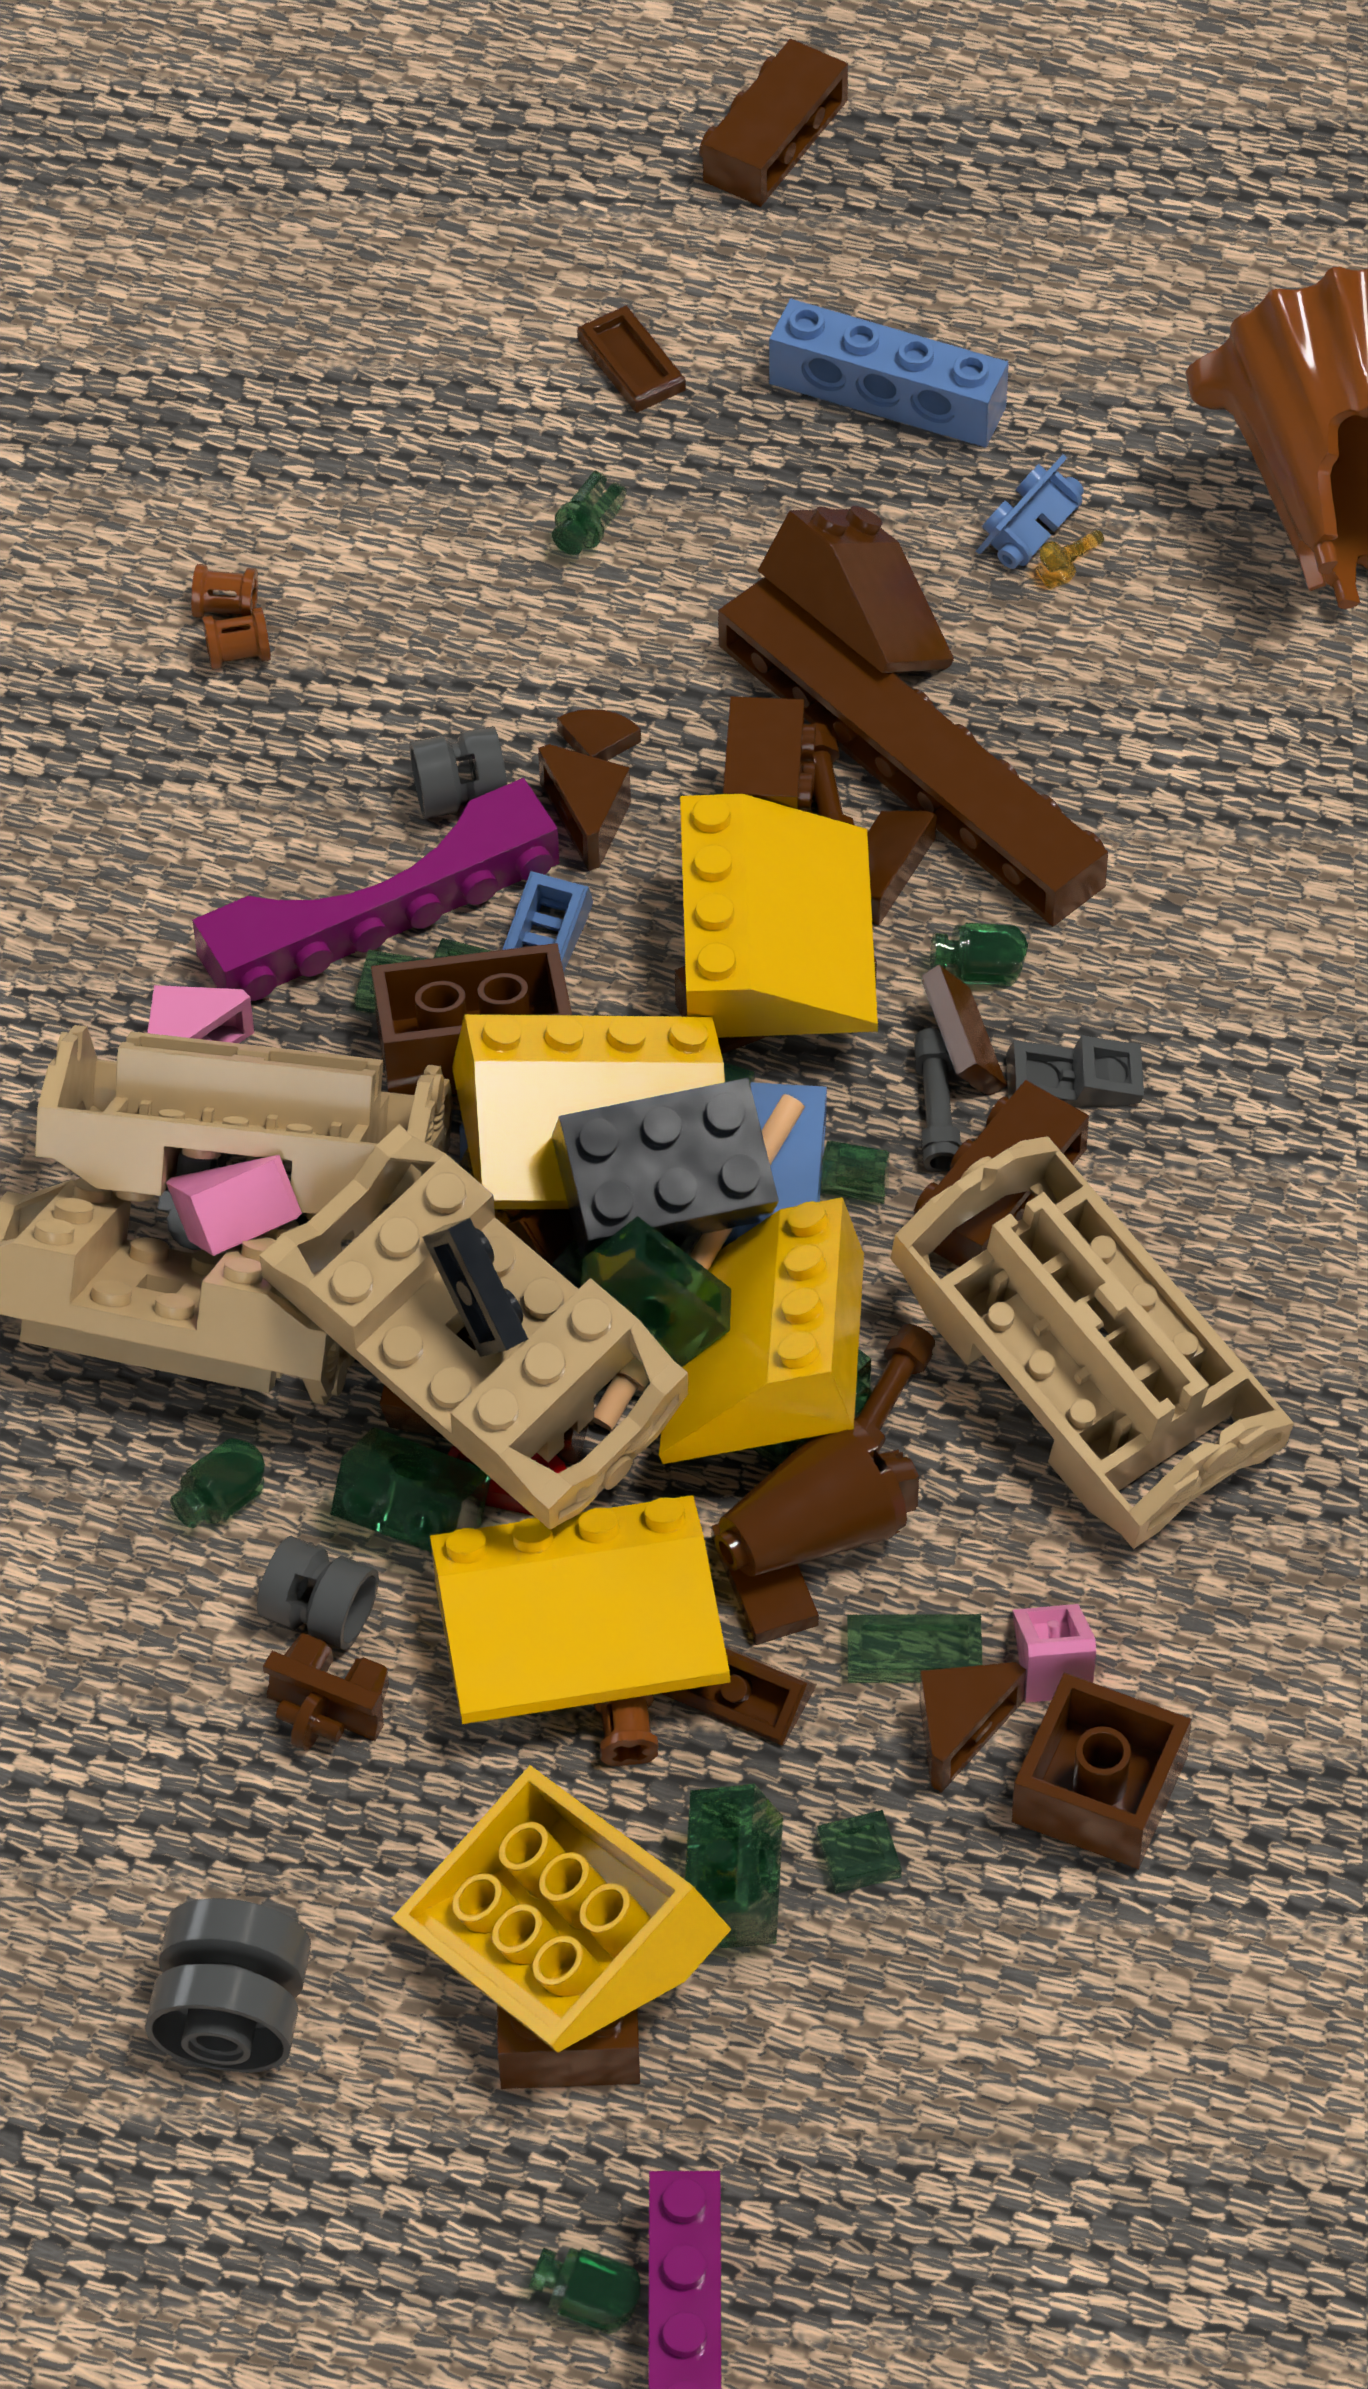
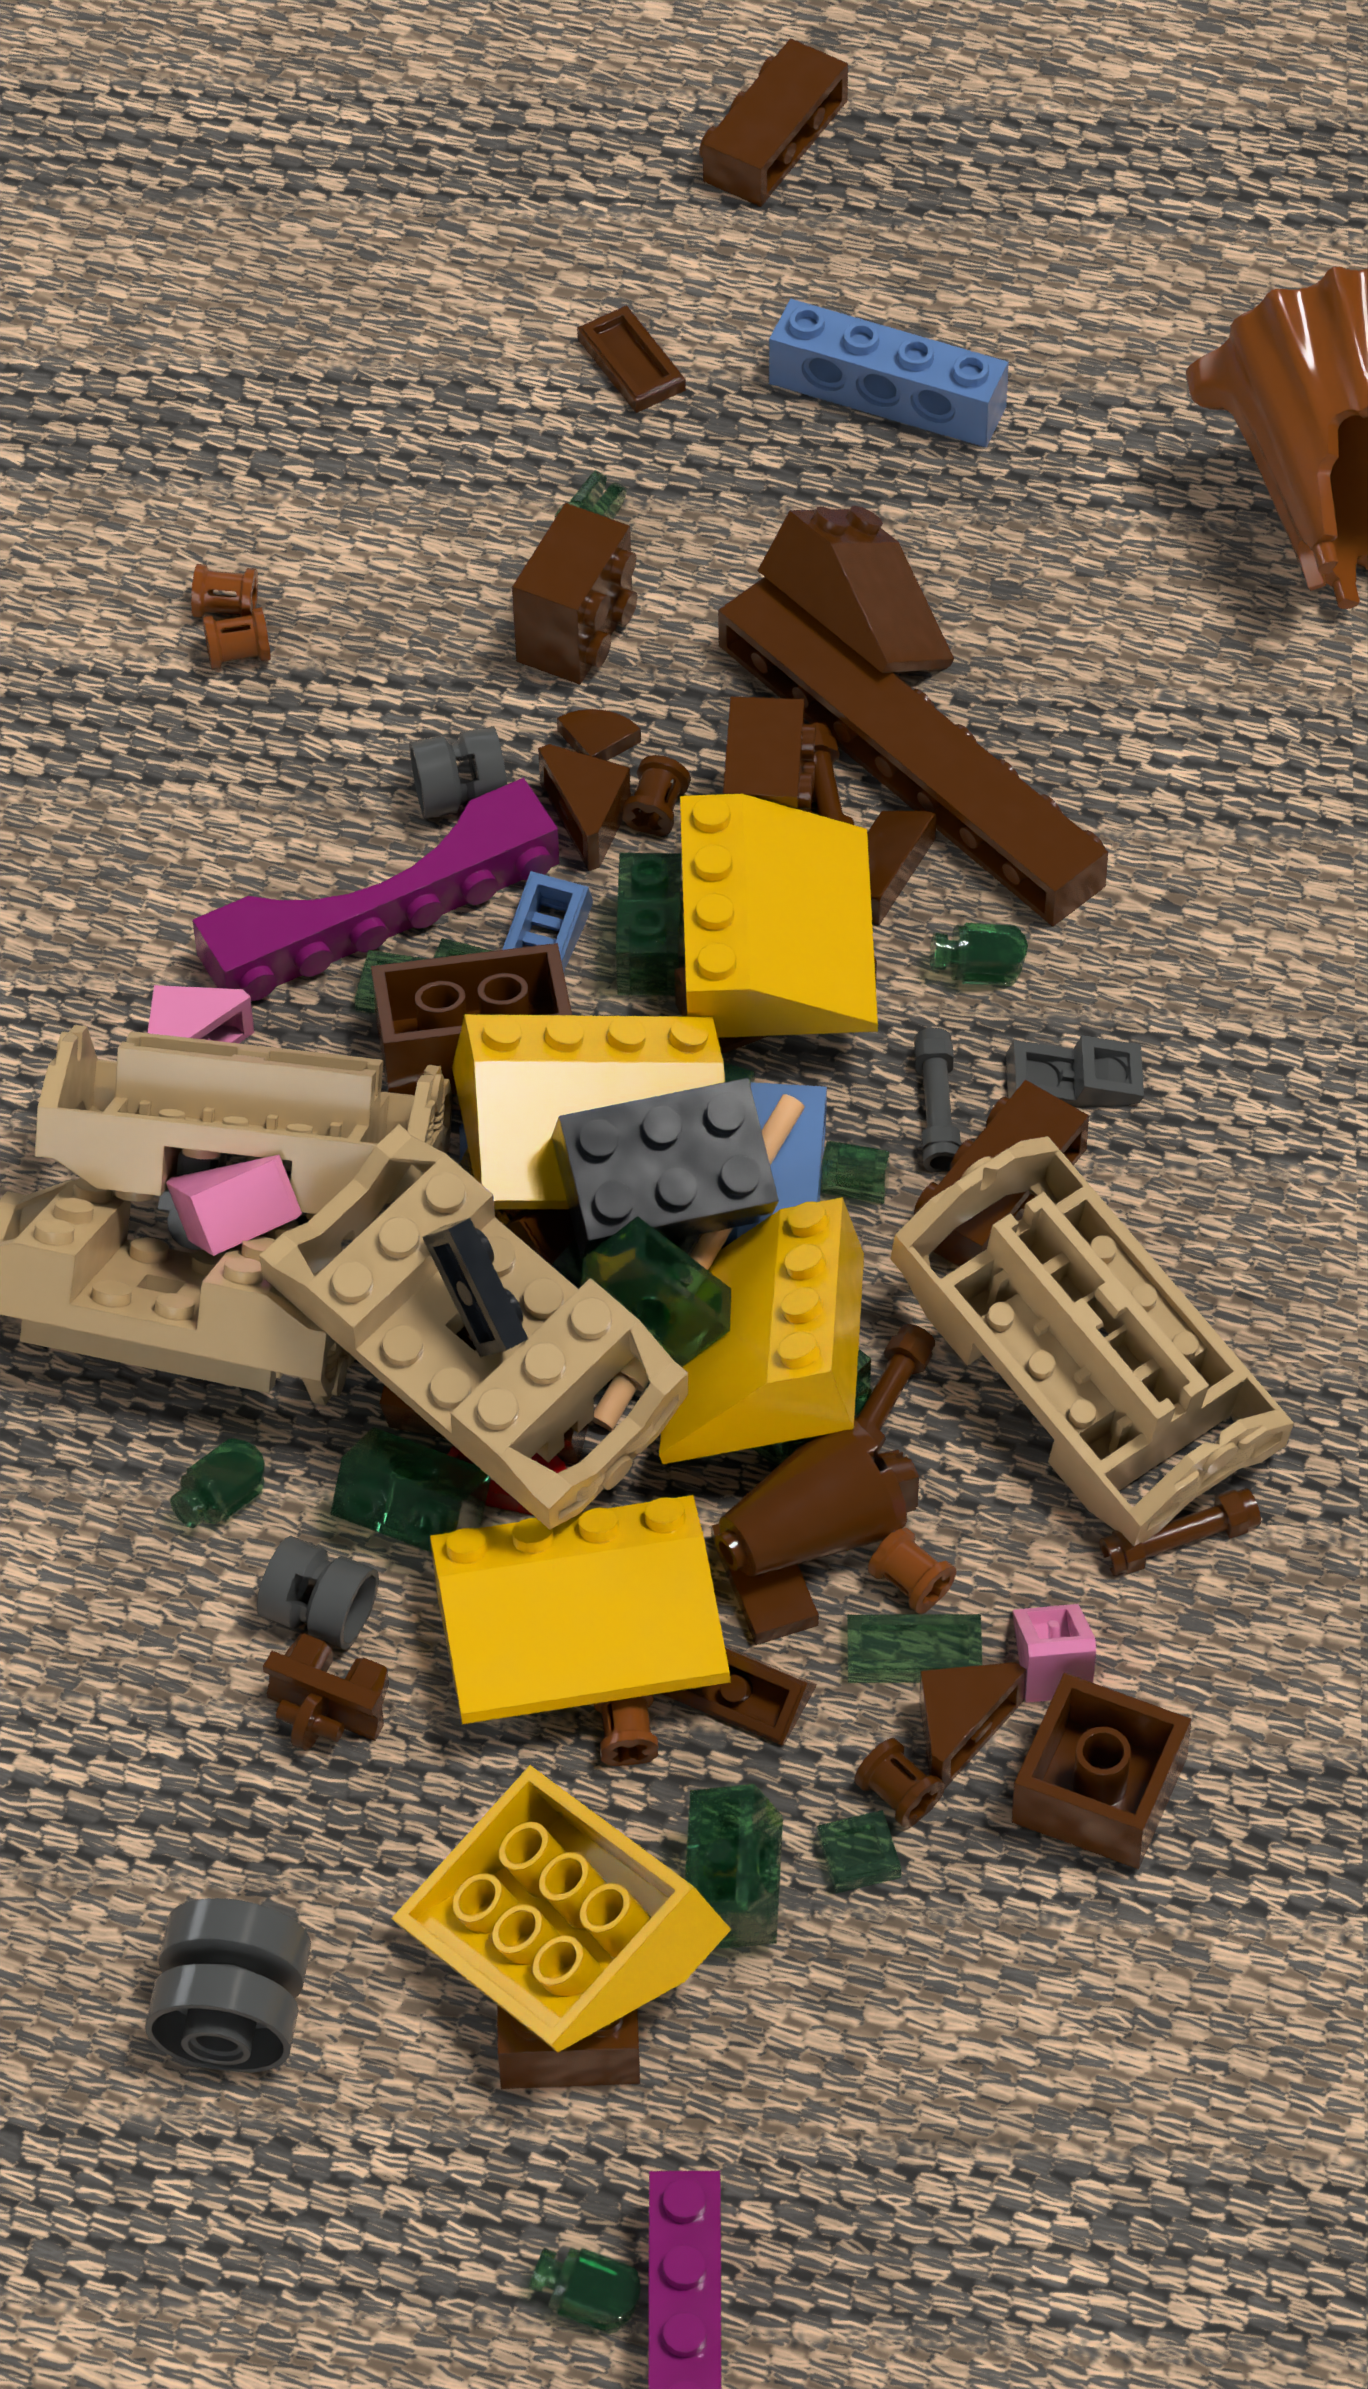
reddish brown tile [921,964,1007,1095] -> none
medium blue hinge [975,454,1084,569] -> none
clear yellow hand [1035,530,1104,589] -> none
none -> reddish brown brick [512,502,638,685]
none -> clear green brick [616,853,683,996]
none -> reddish brown bush [622,755,691,837]
none -> reddish brown bush [854,1738,945,1828]
none -> dark orange bush [867,1528,957,1614]
none -> reddish brown bar [1099,1488,1261,1576]

